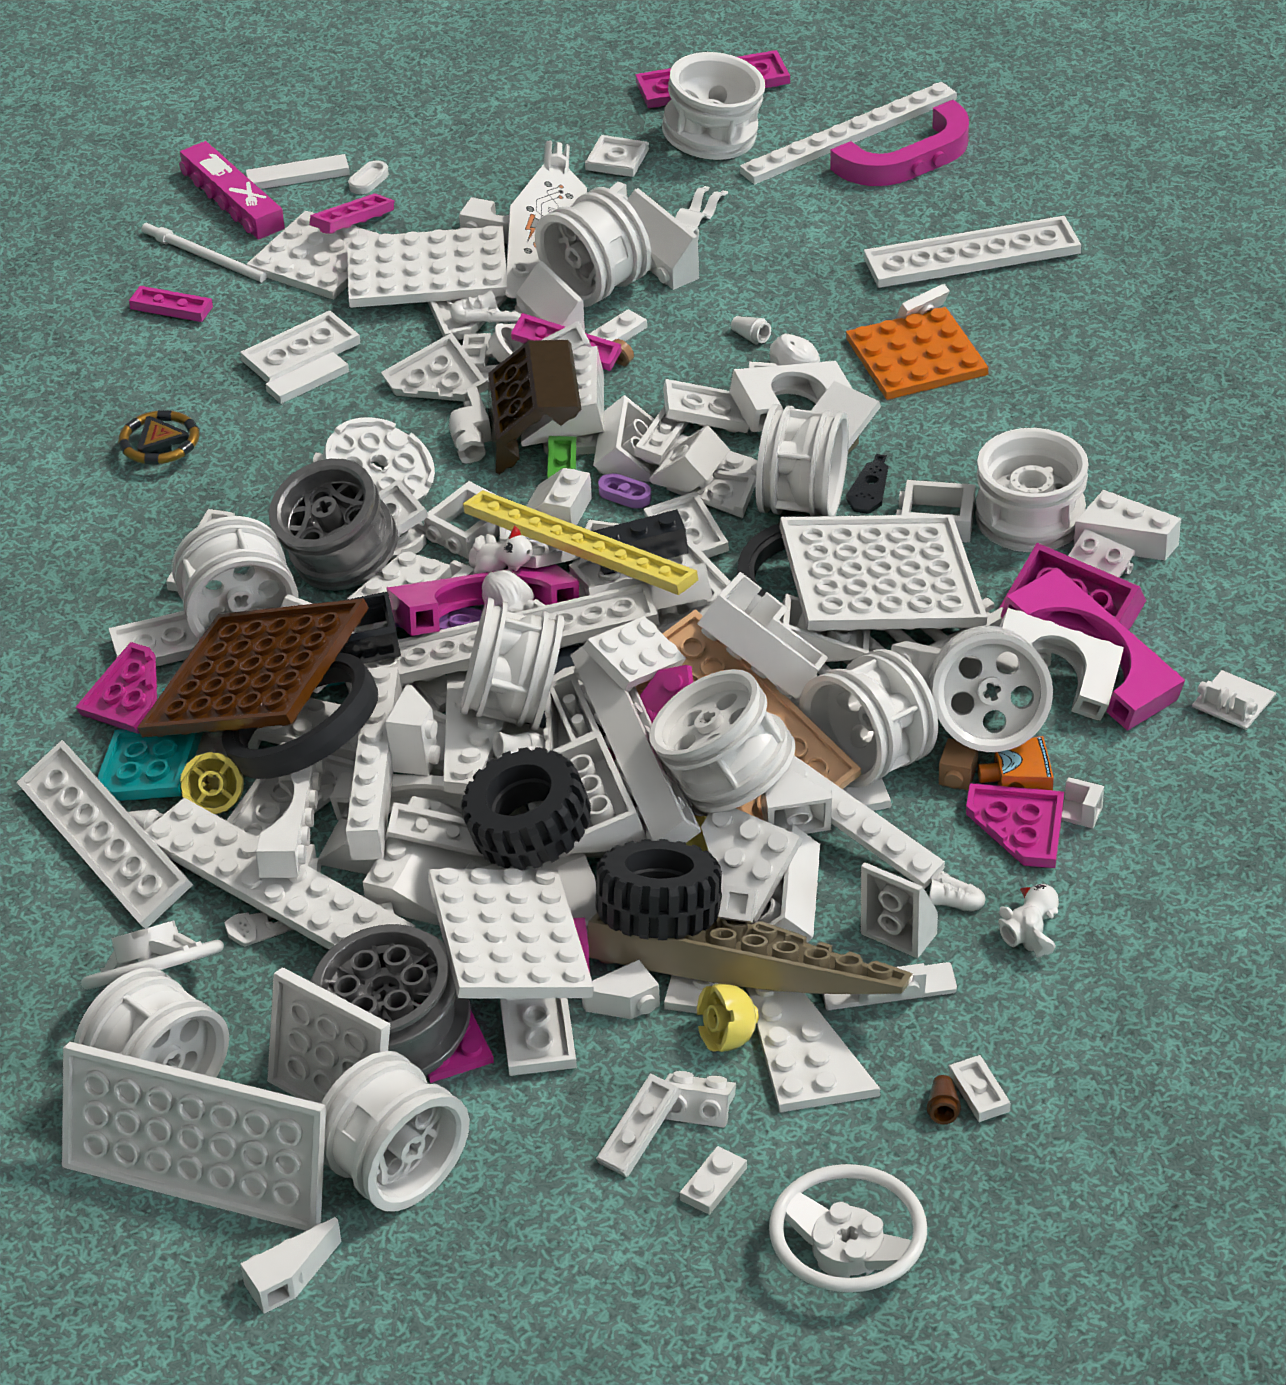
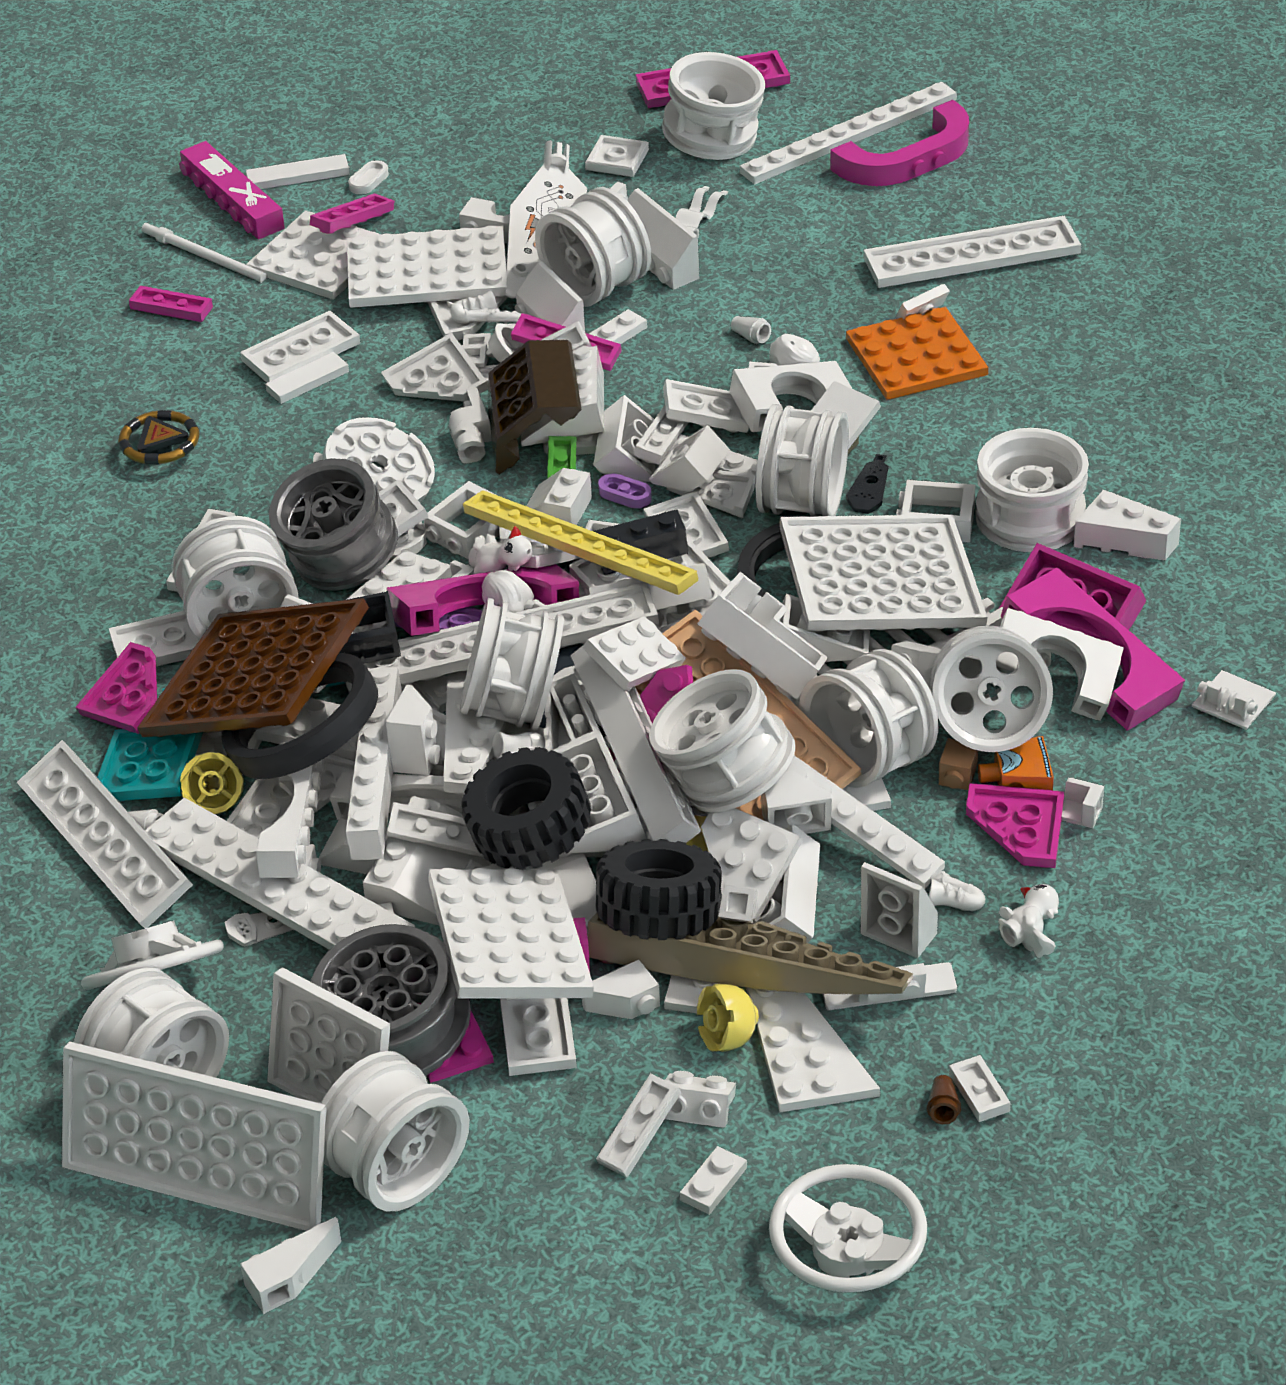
medium nougat tile [612,339,634,366] -> none
white hinge [1068,529,1136,578] -> none

